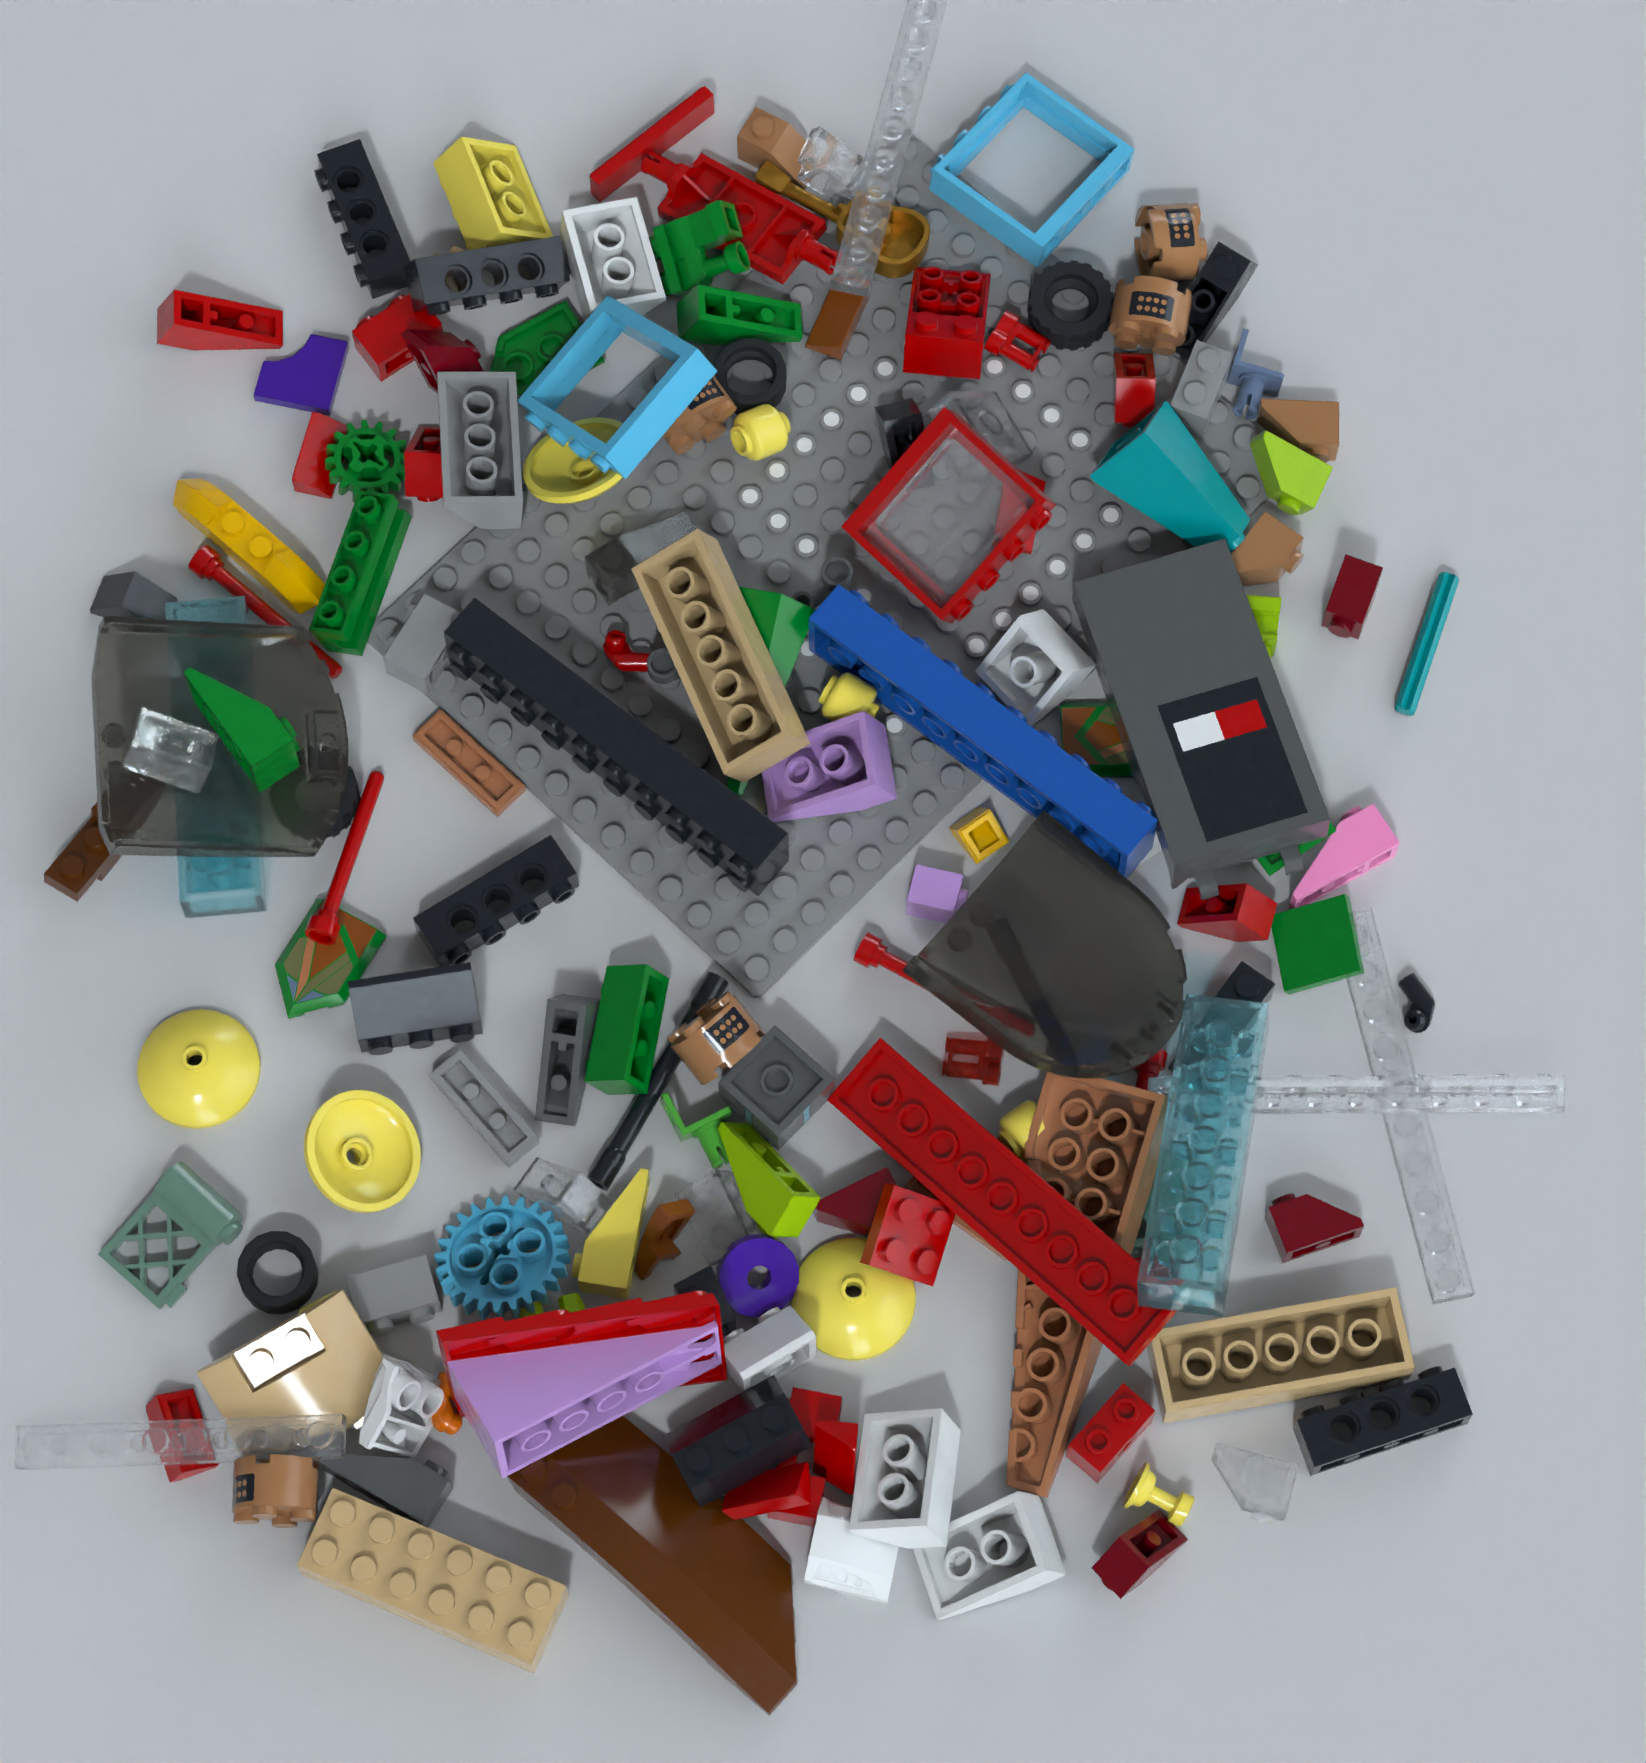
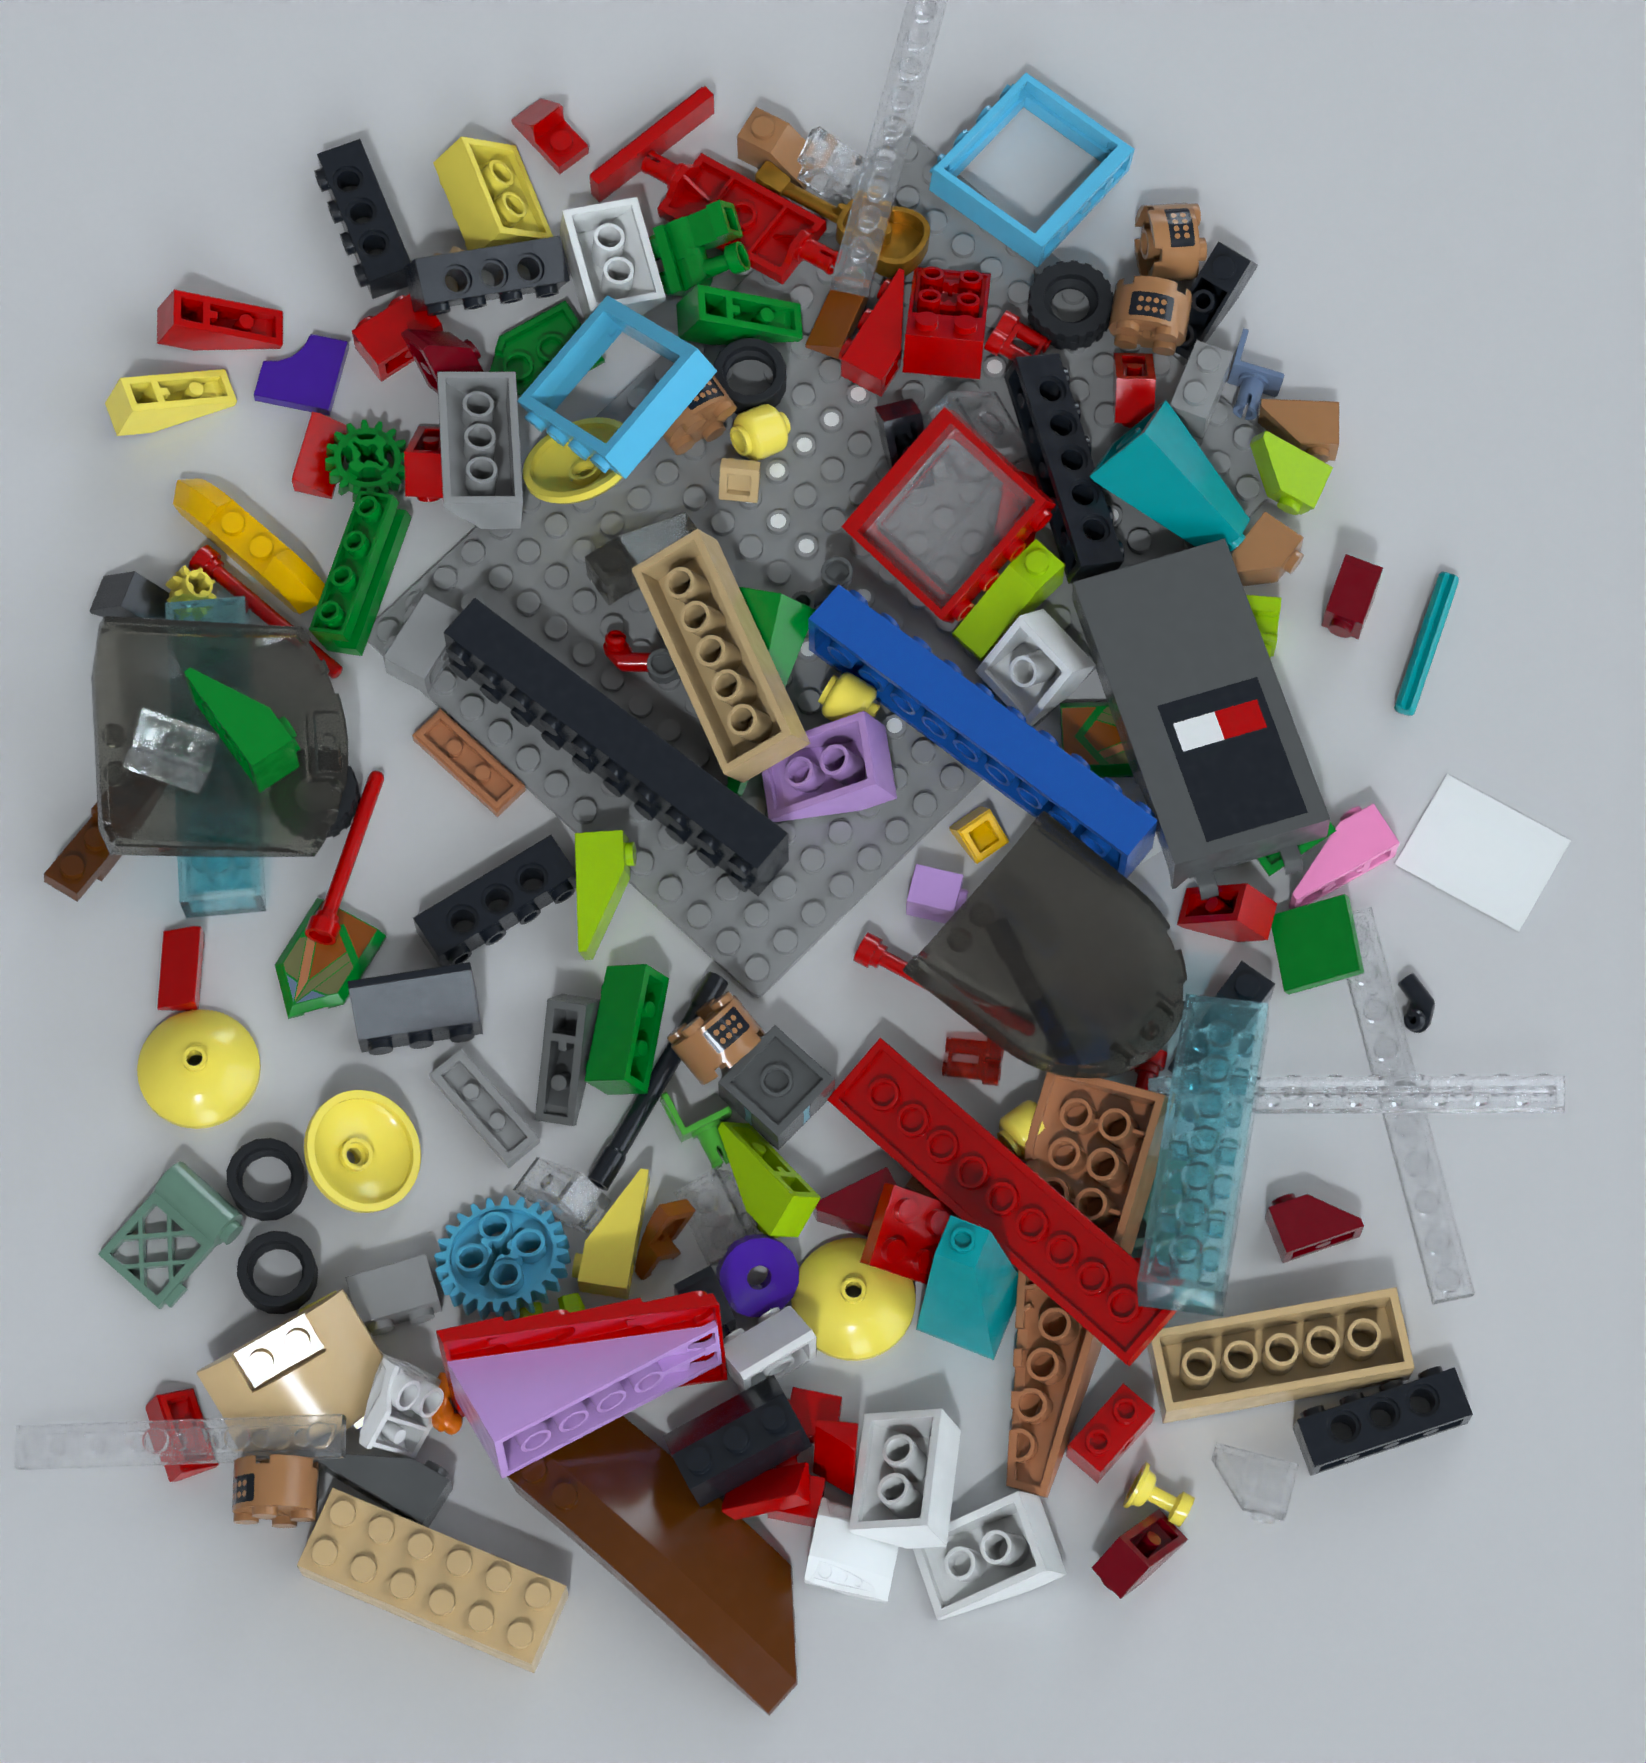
none -> light yellow slope [105,369,237,436]
none -> red slope [157,926,205,1011]
none -> light yellow gear [165,565,217,617]
none -> black tyre [226,1138,307,1221]
none -> red slope [511,98,589,175]
none -> lime slope [575,830,637,960]
none -> tan tile [719,458,761,503]
none -> red slope [838,268,904,397]
none -> teal slope [916,1215,1018,1360]
none -> lime slope [952,539,1065,661]
none -> black brick [1004,353,1125,584]
none -> white sticker [1395,774,1571,932]

